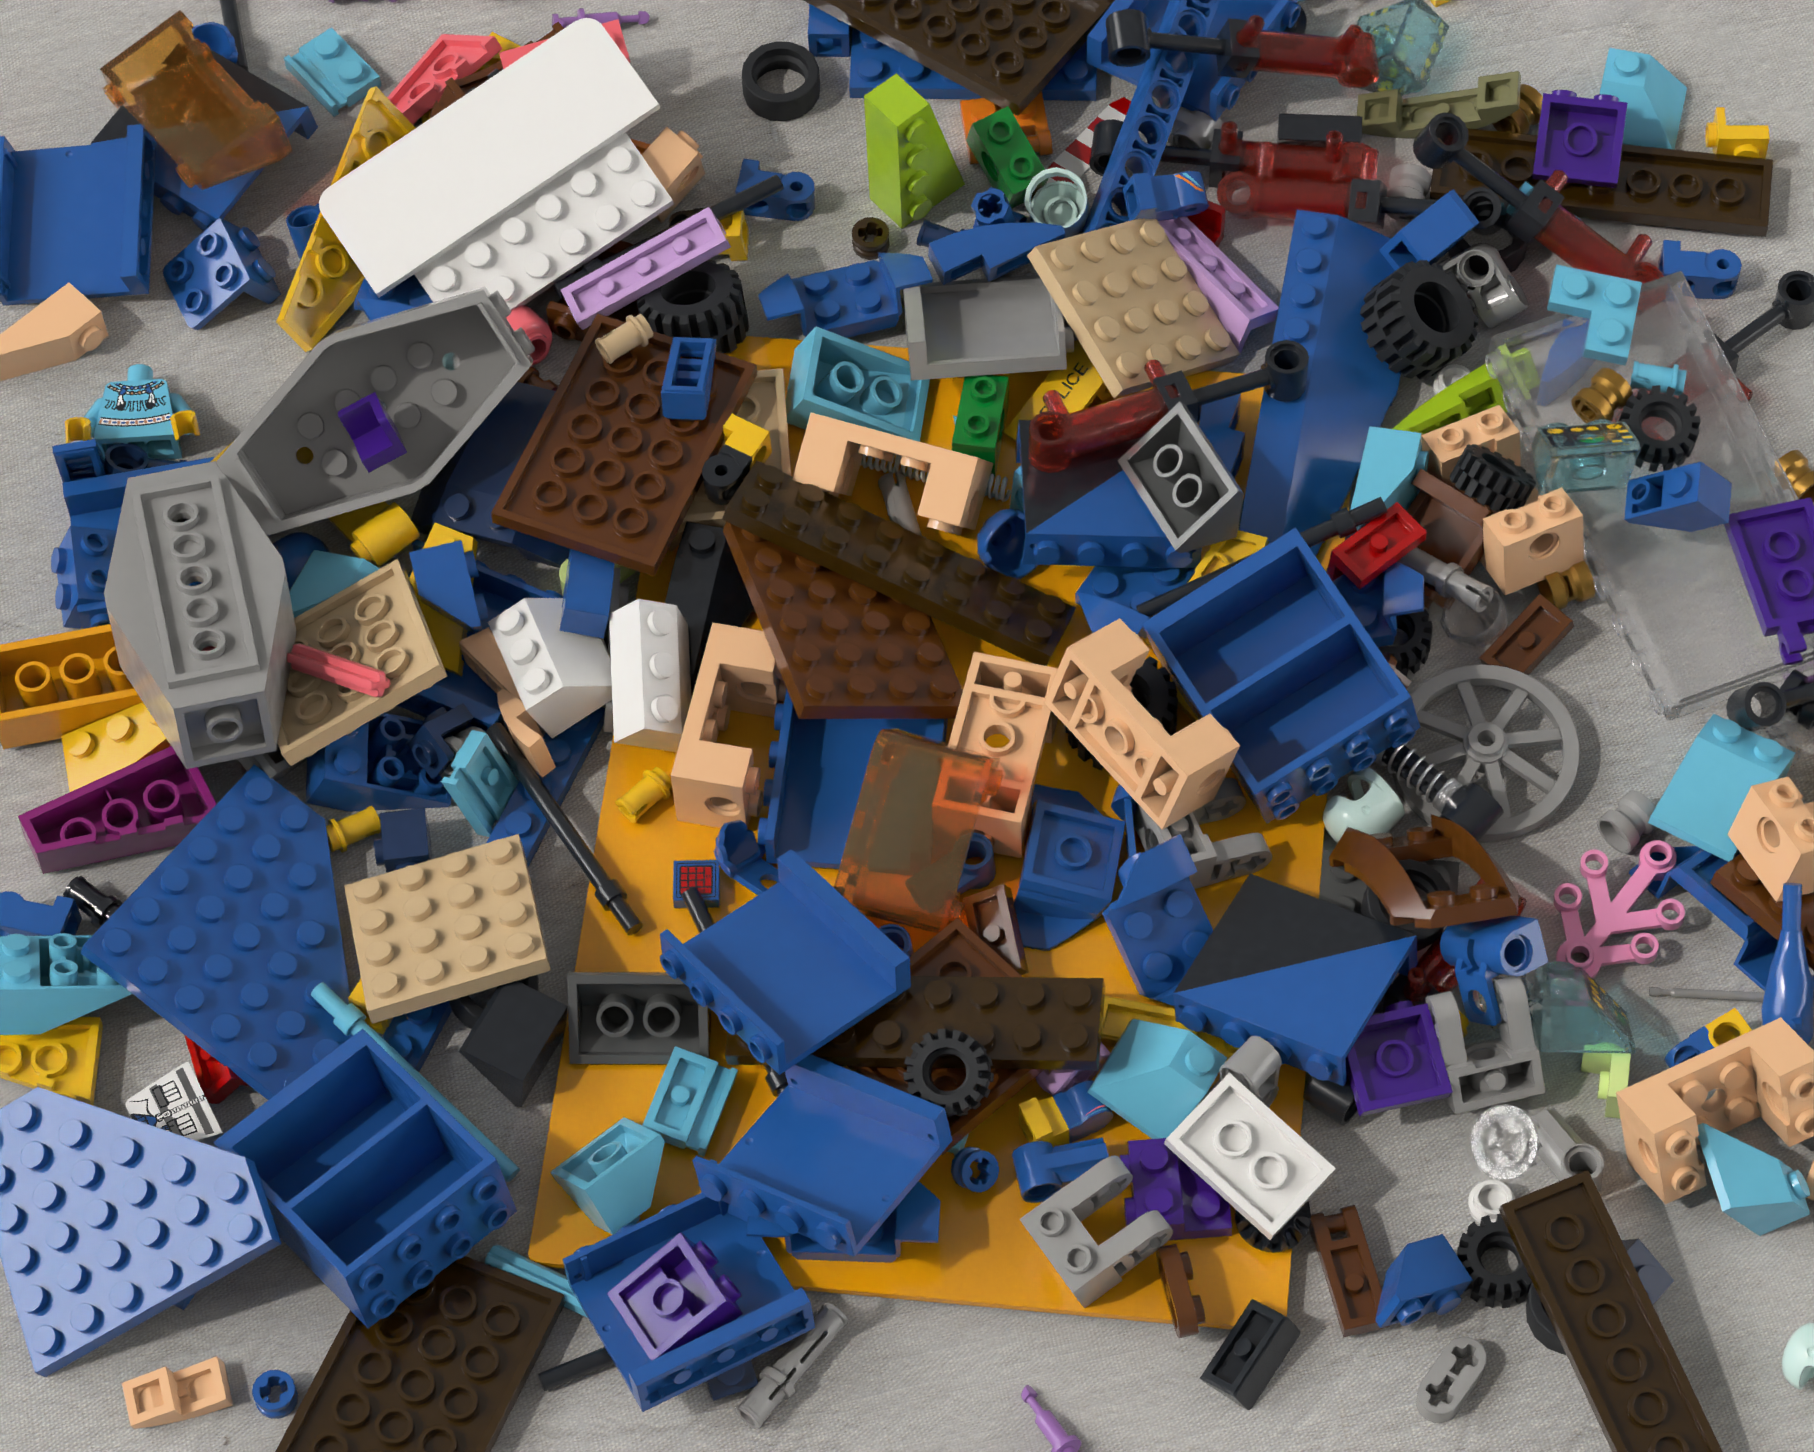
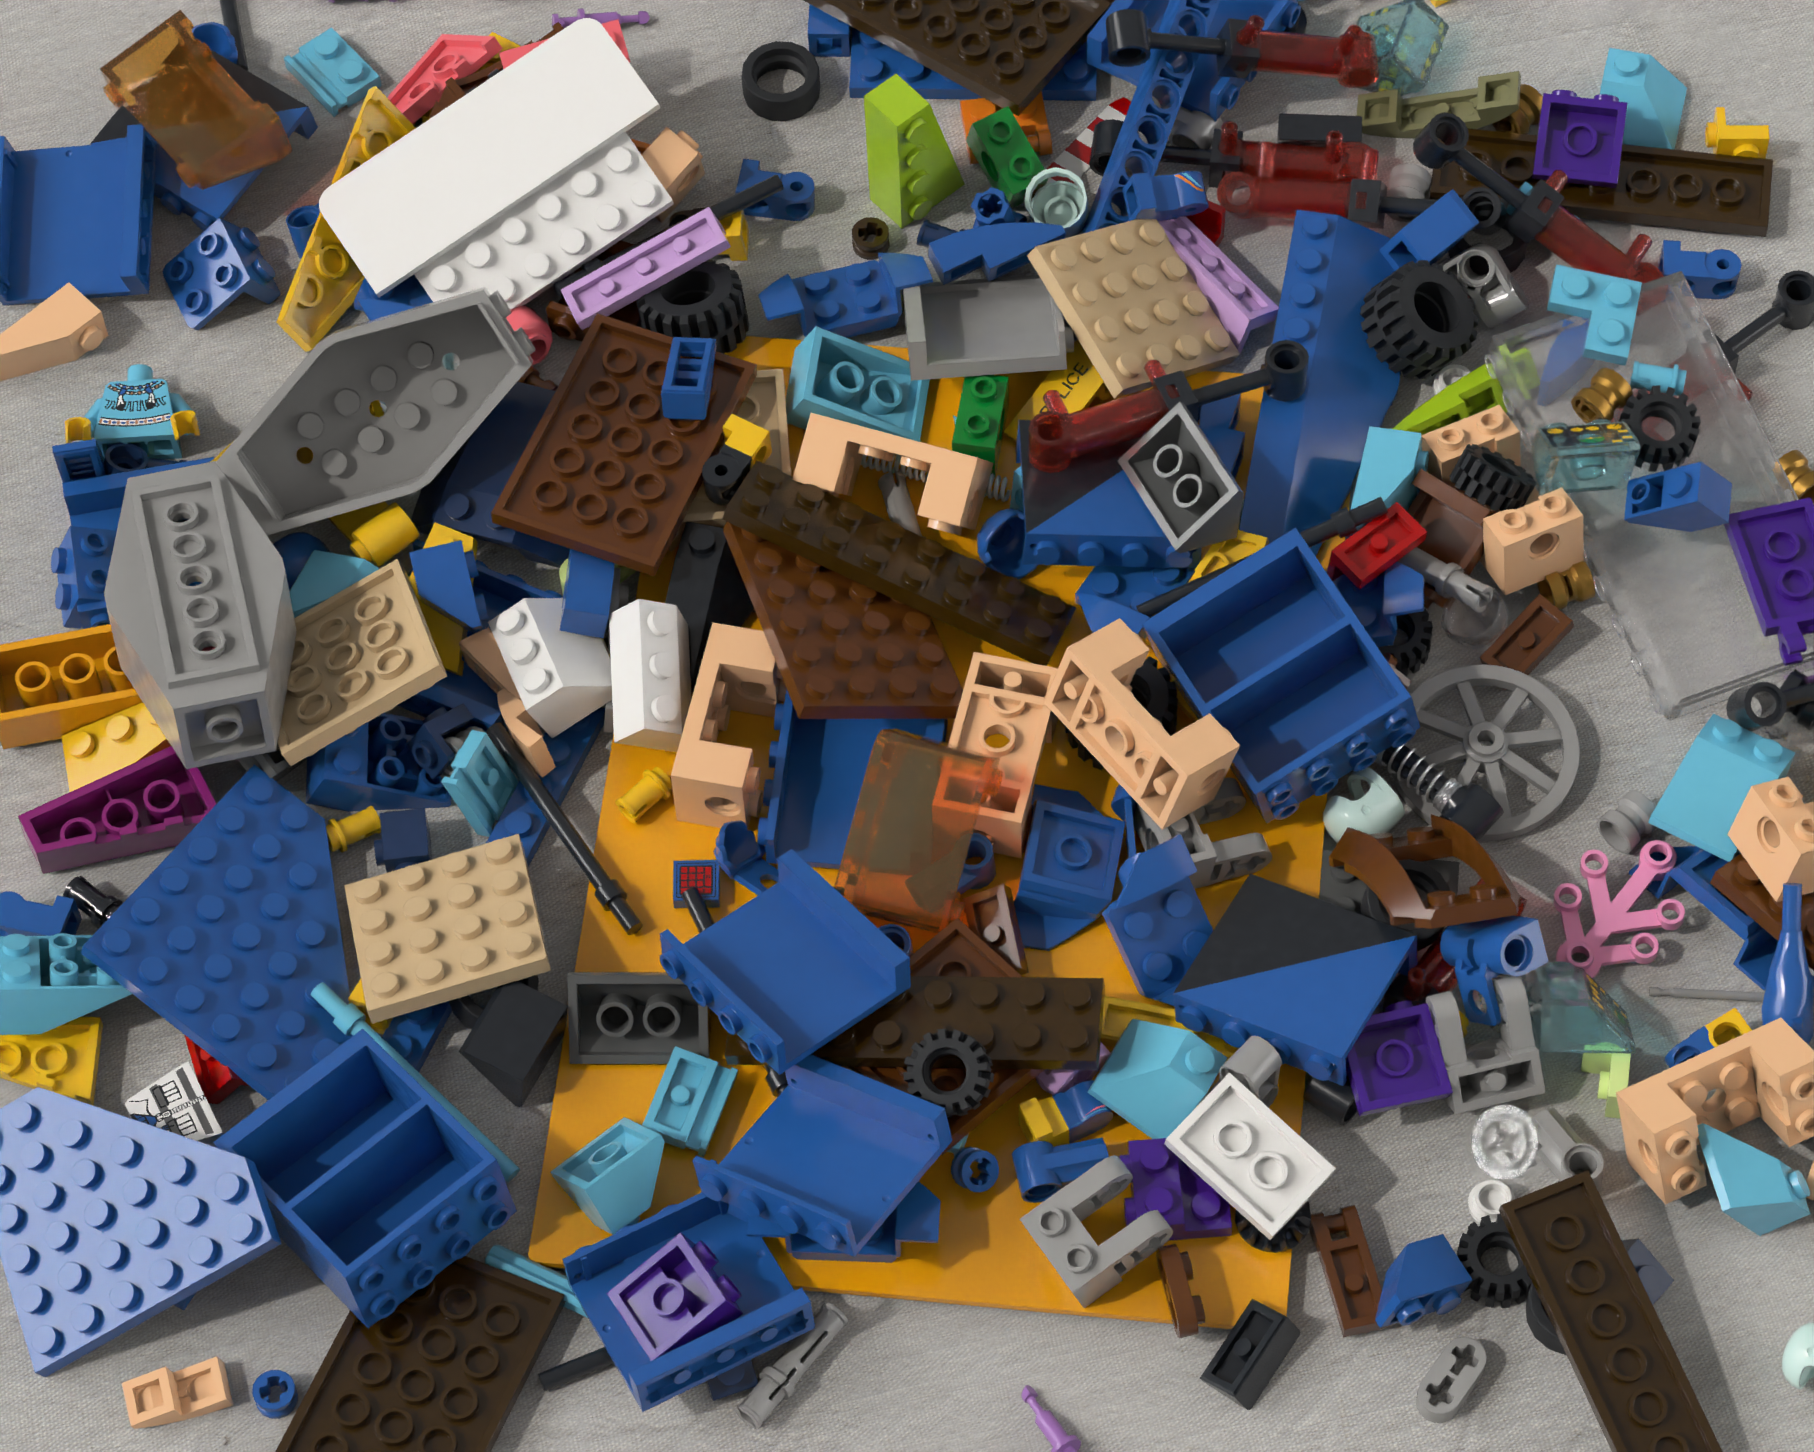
coral axle [287,644,390,697] -> none
dark purple panel [337,392,407,473] -> none
tan pin [595,314,654,364] -> none

